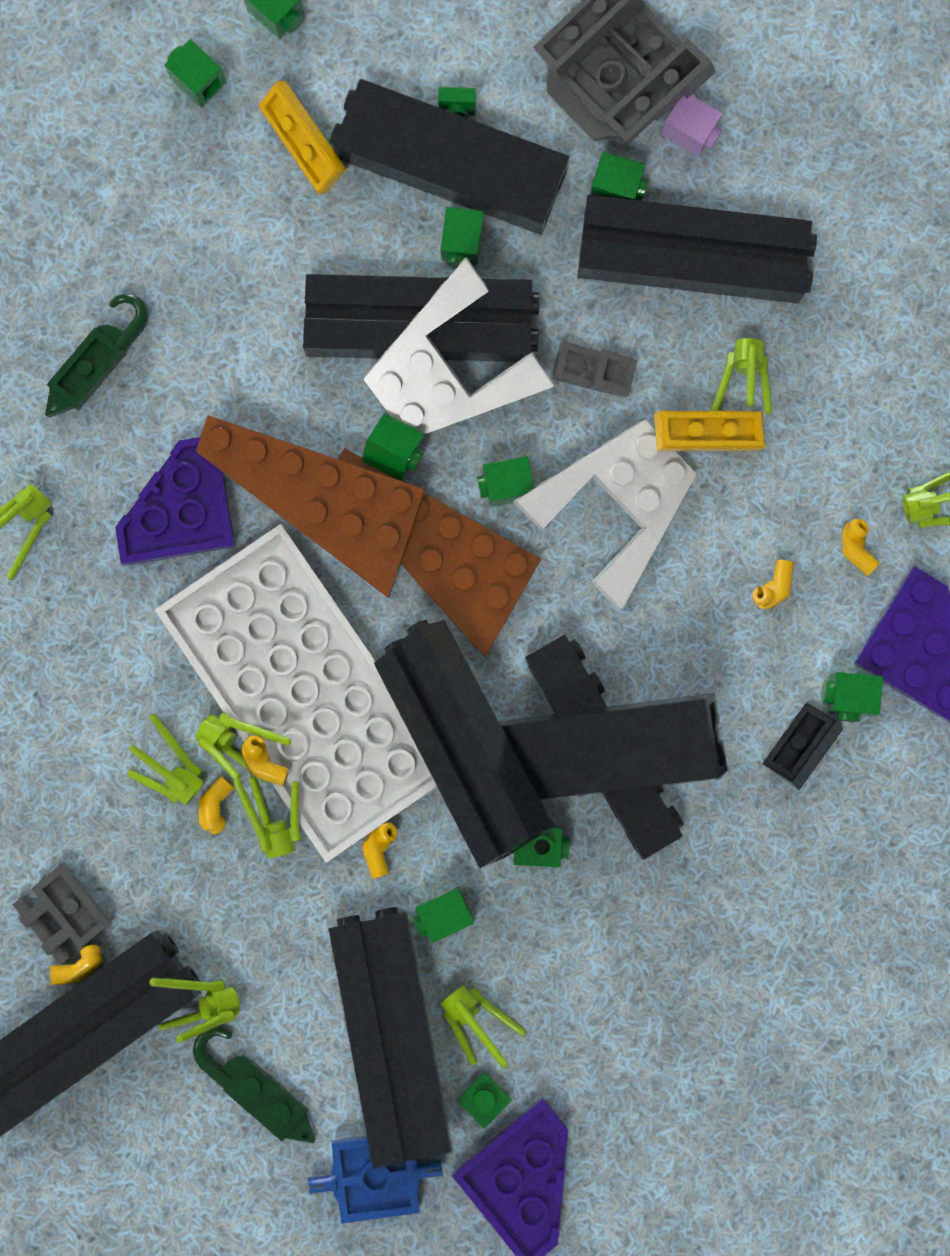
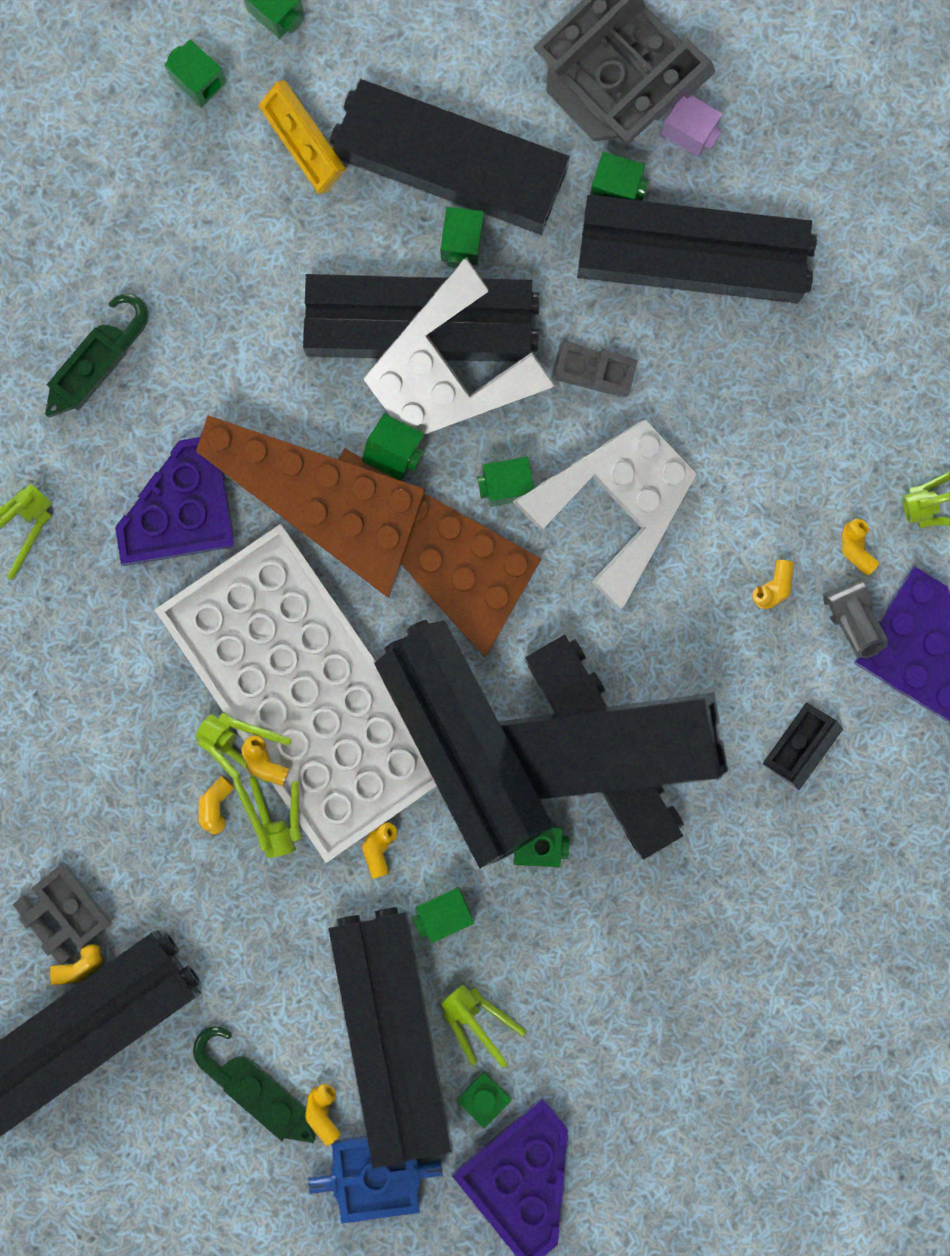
lime plant [127,714,205,806] -> none
lime plant [150,978,240,1043] -> none
green plate [438,87,476,118] -> none
yellow tile [654,411,765,451] -> none
lime plant [711,338,772,414] -> none
green brick [821,672,883,722] -> none
none -> yellow arm [305,1084,341,1147]
none -> dark grey piece [823,580,888,659]

